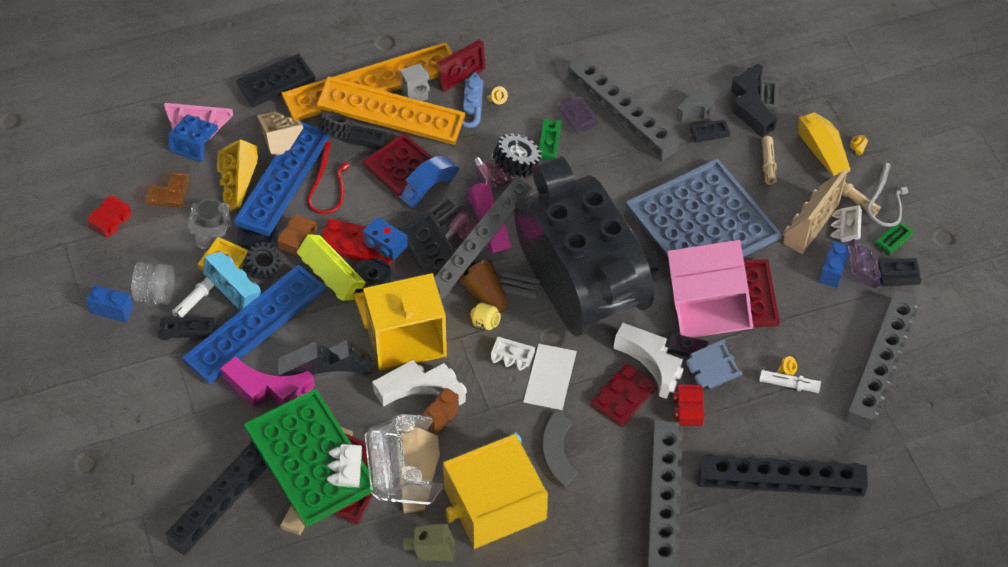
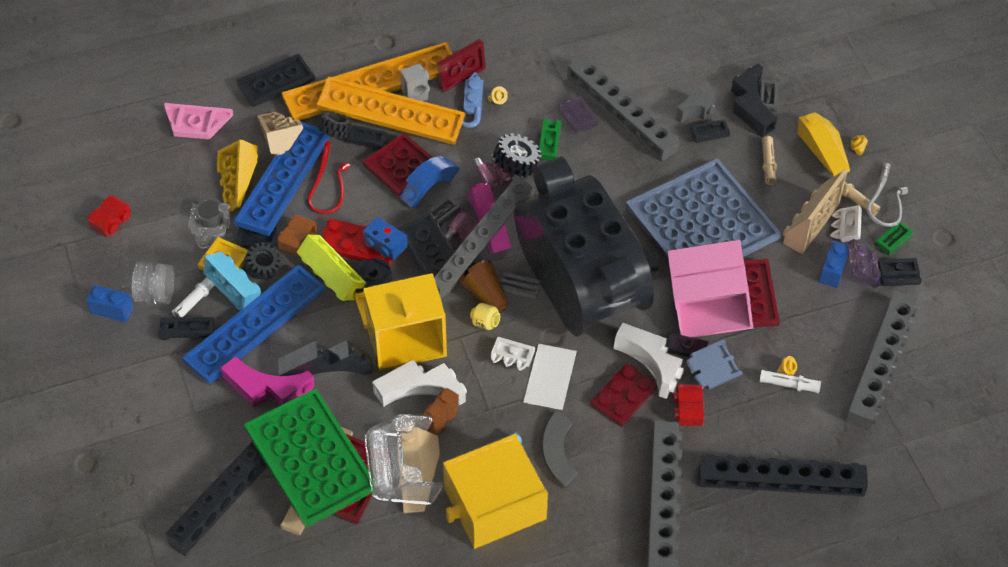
clear orange plate [145,173,190,208] -> none
blue bracket [168,115,218,162] -> none
white plate [327,444,362,487] -> none
olive torso [403,524,455,561] -> none

